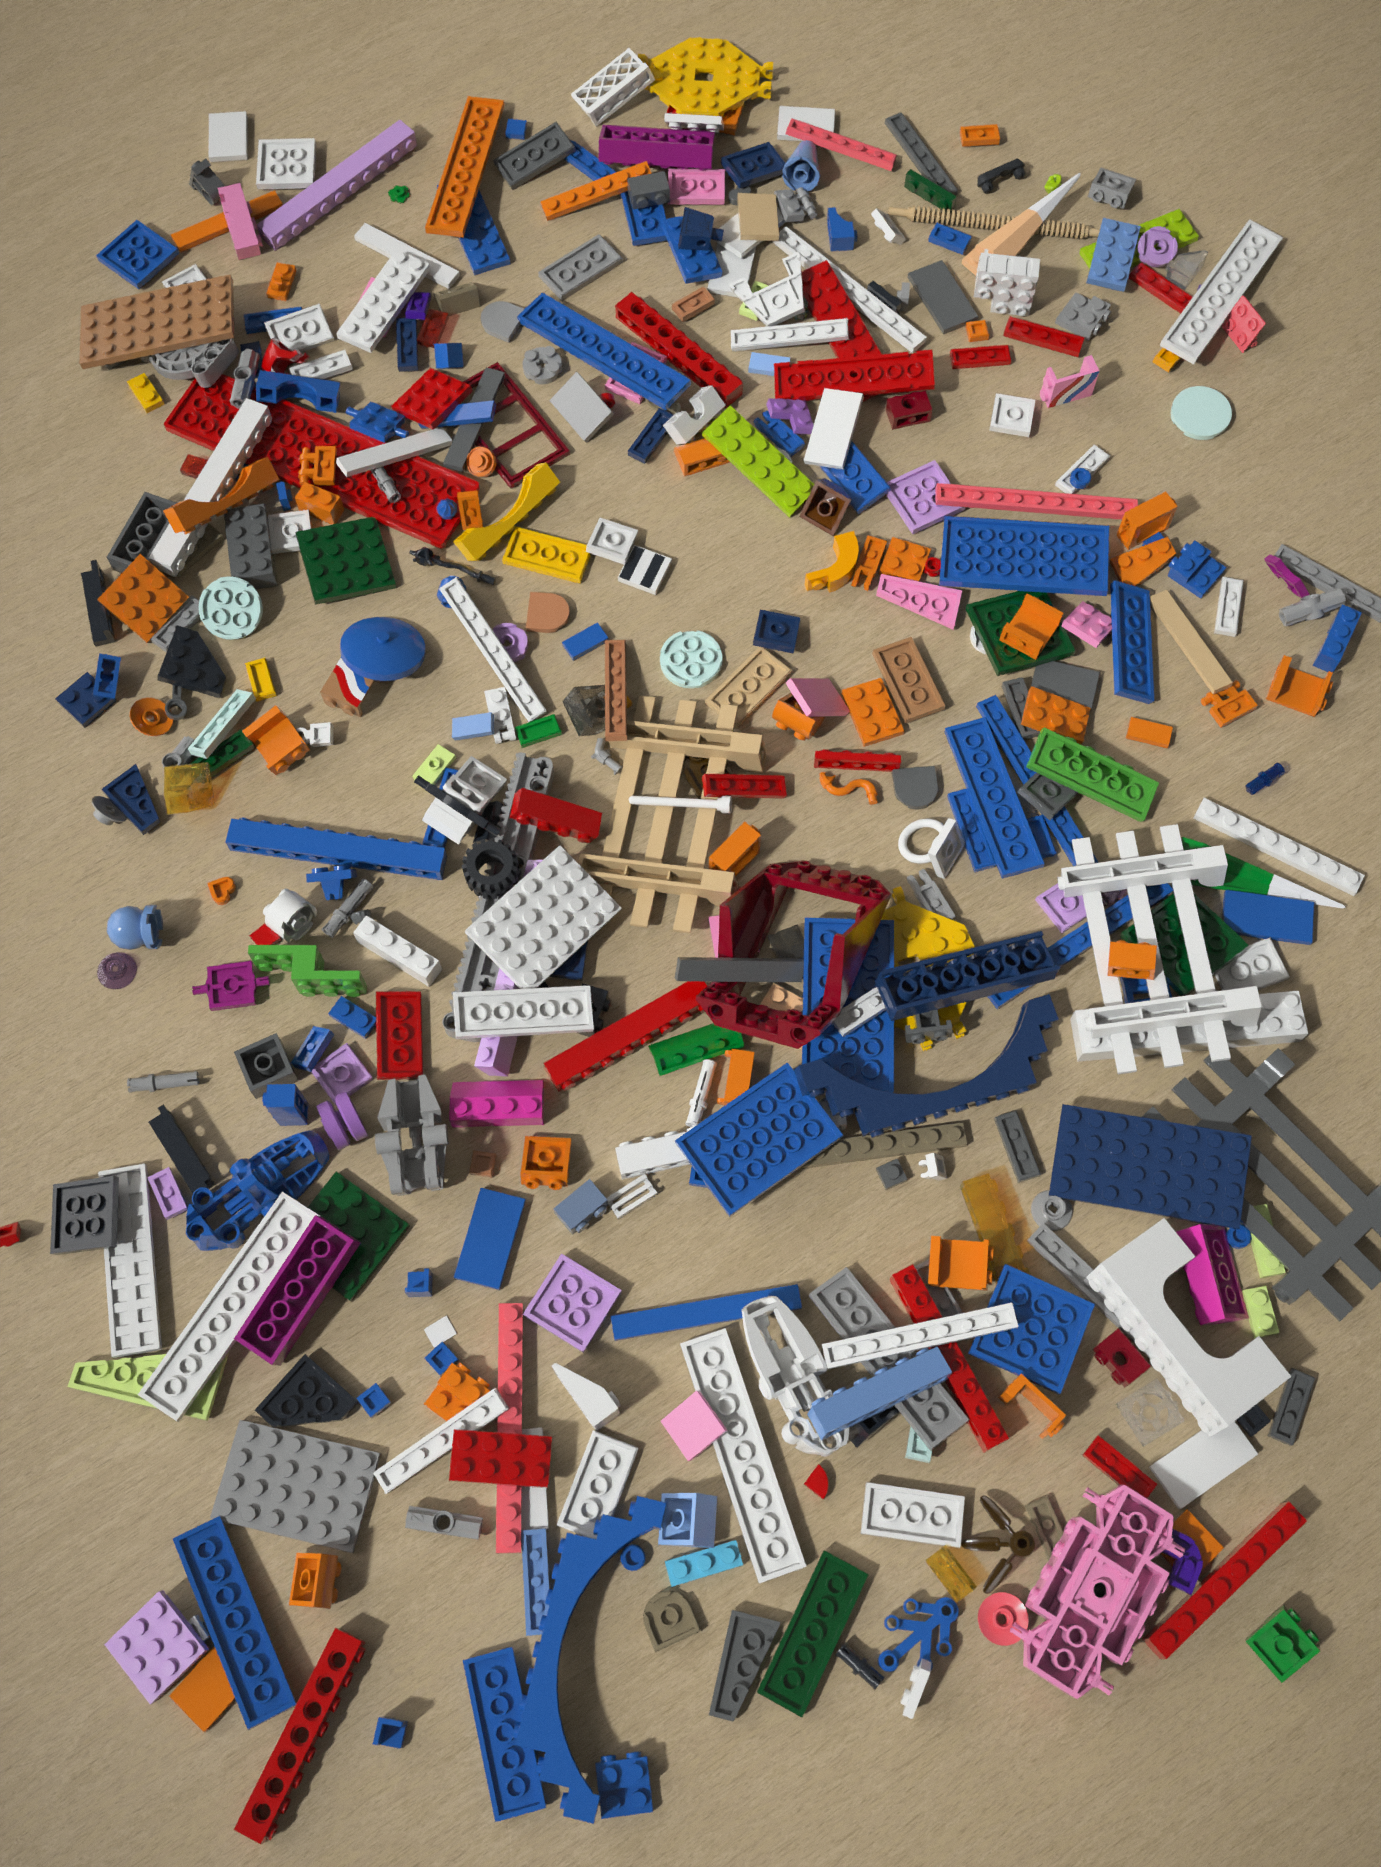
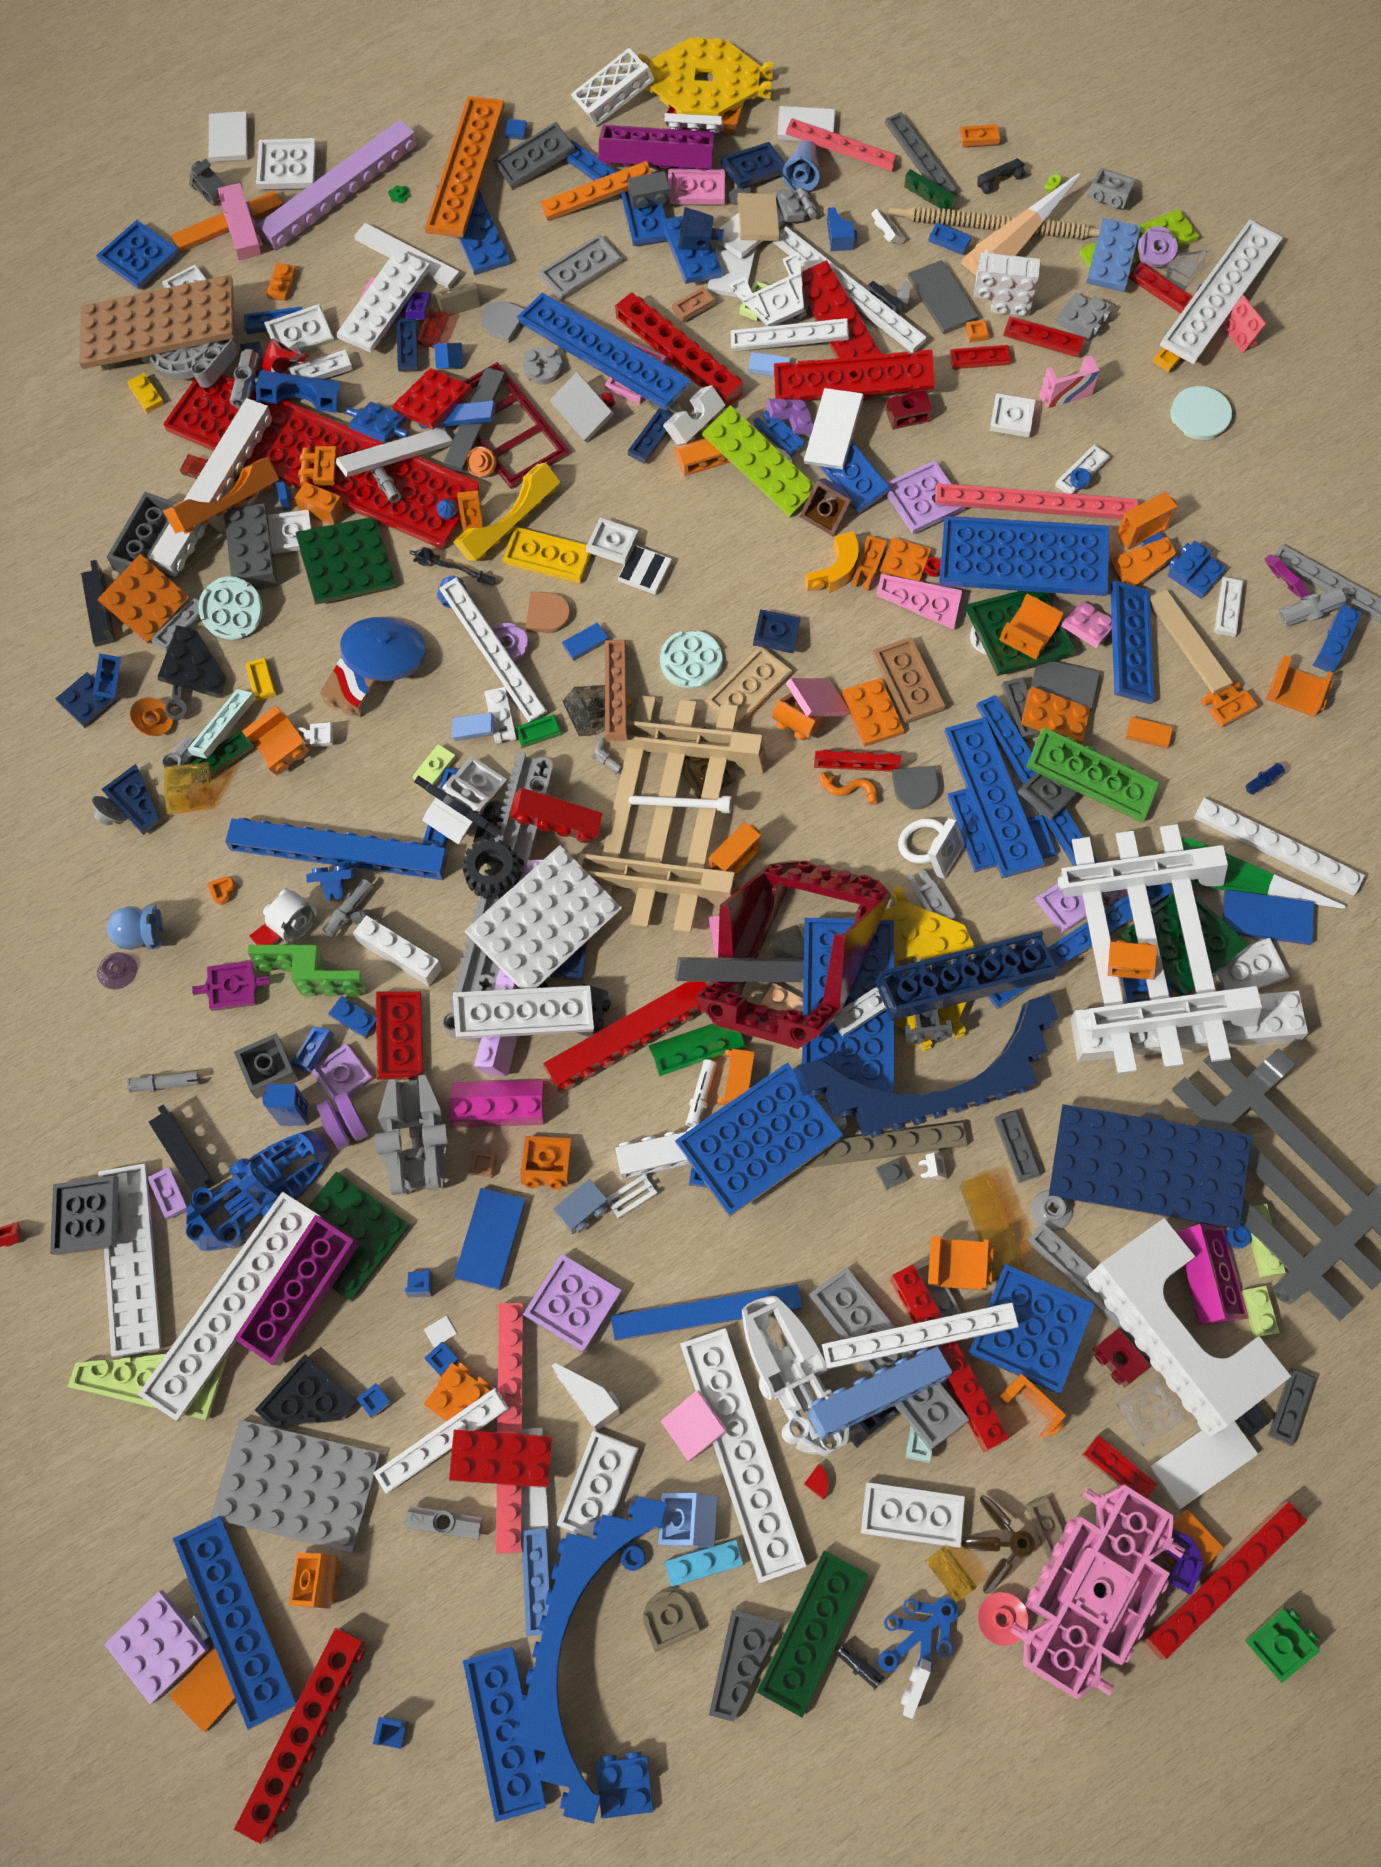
red plate [702,774,787,799] -> none

